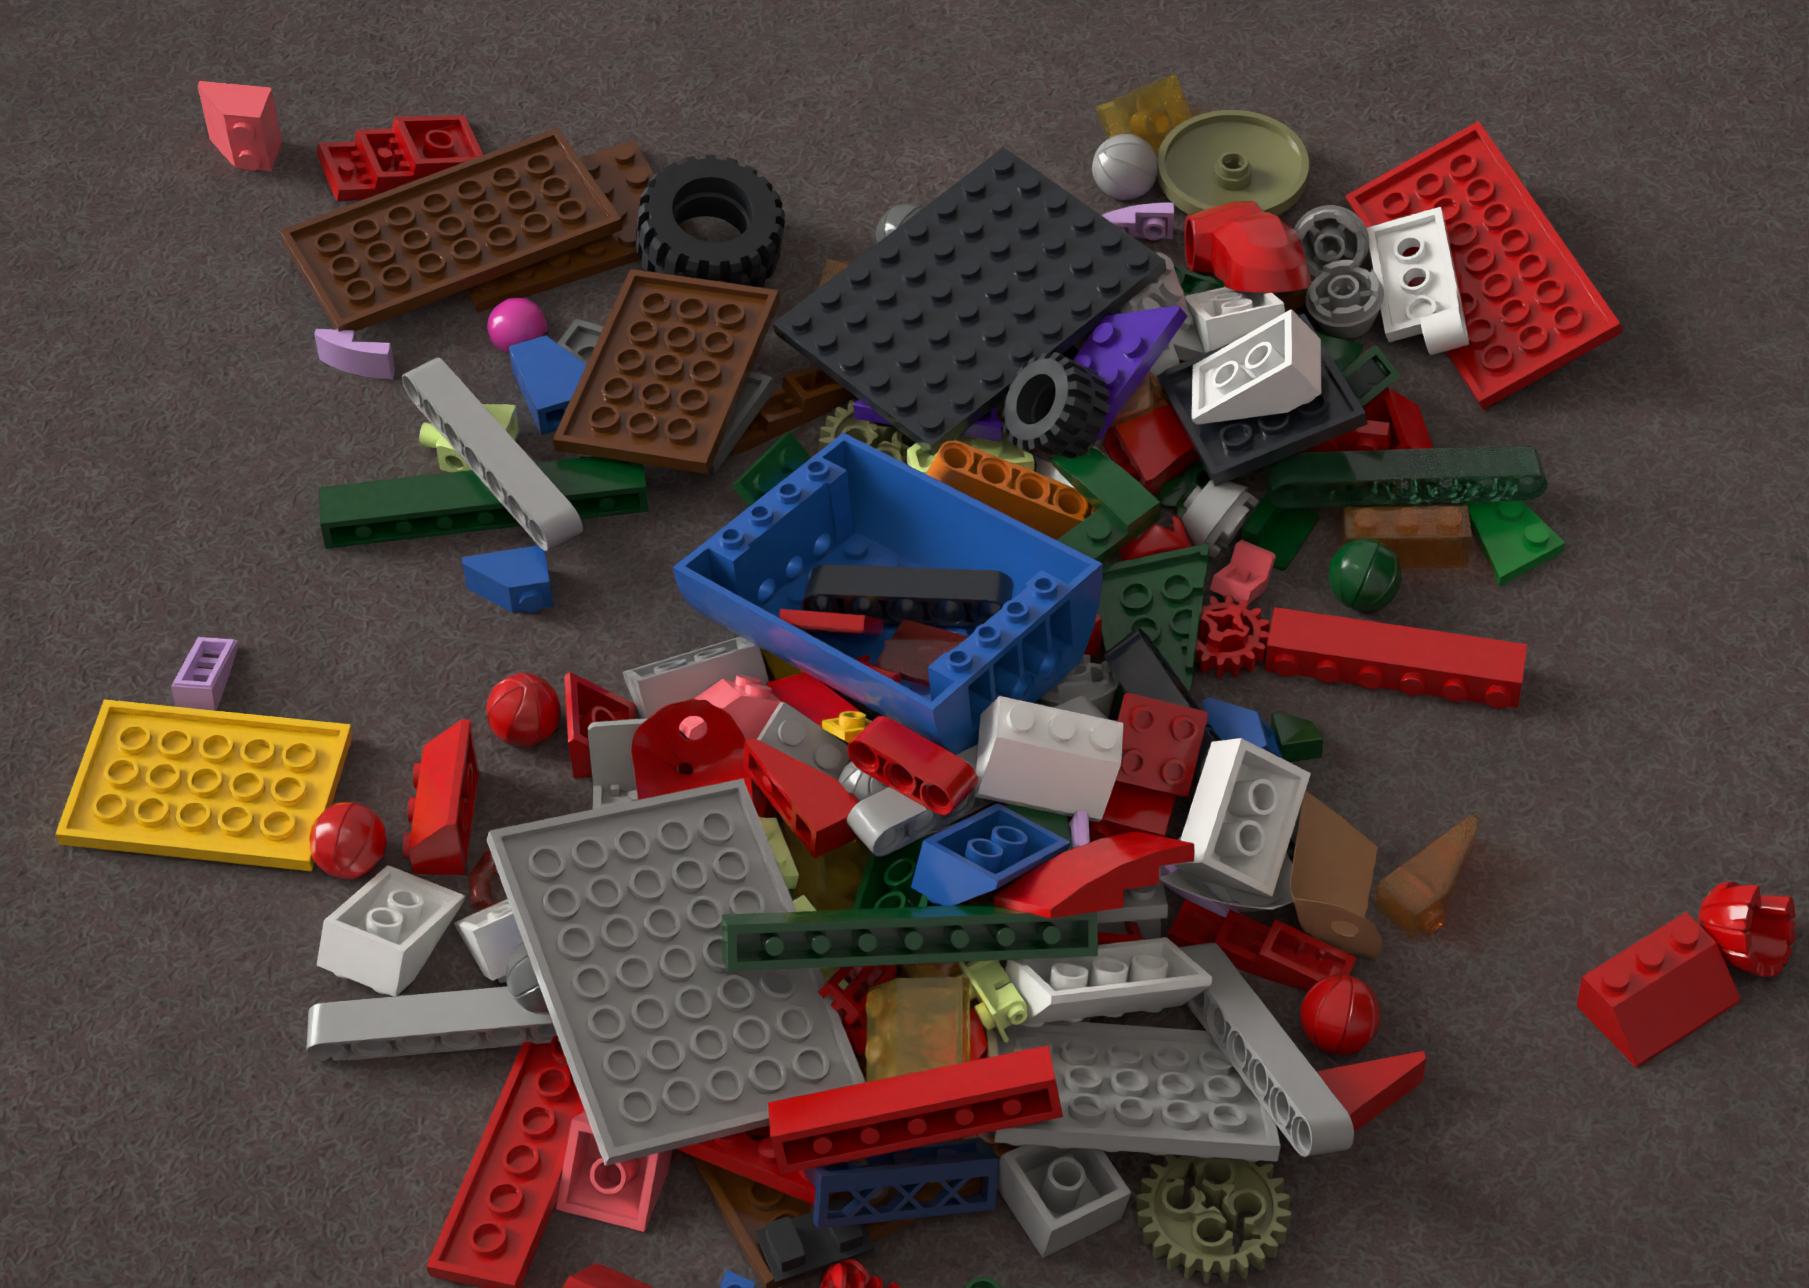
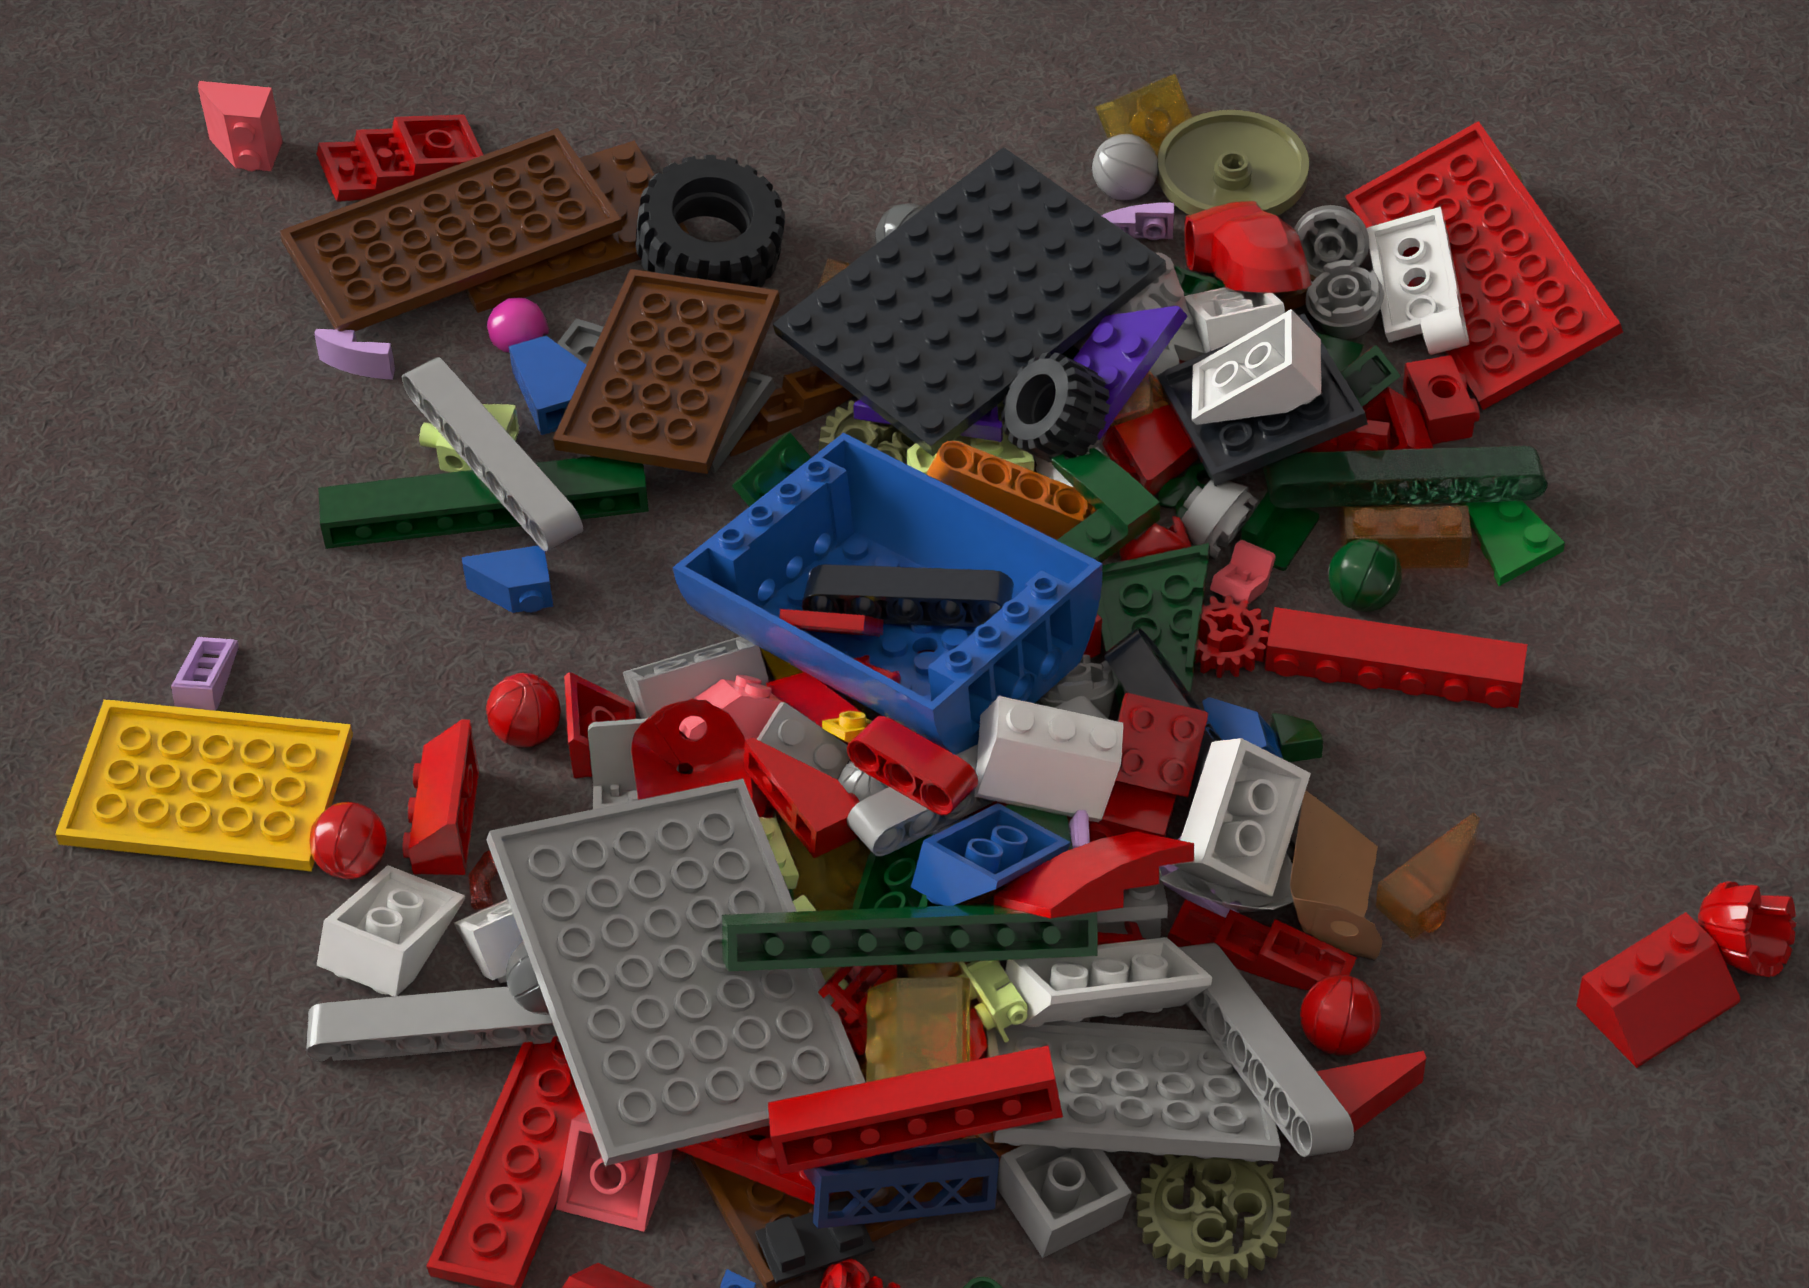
clear red piece [874,619,969,687] -> none
none -> red brick [1403,355,1479,444]

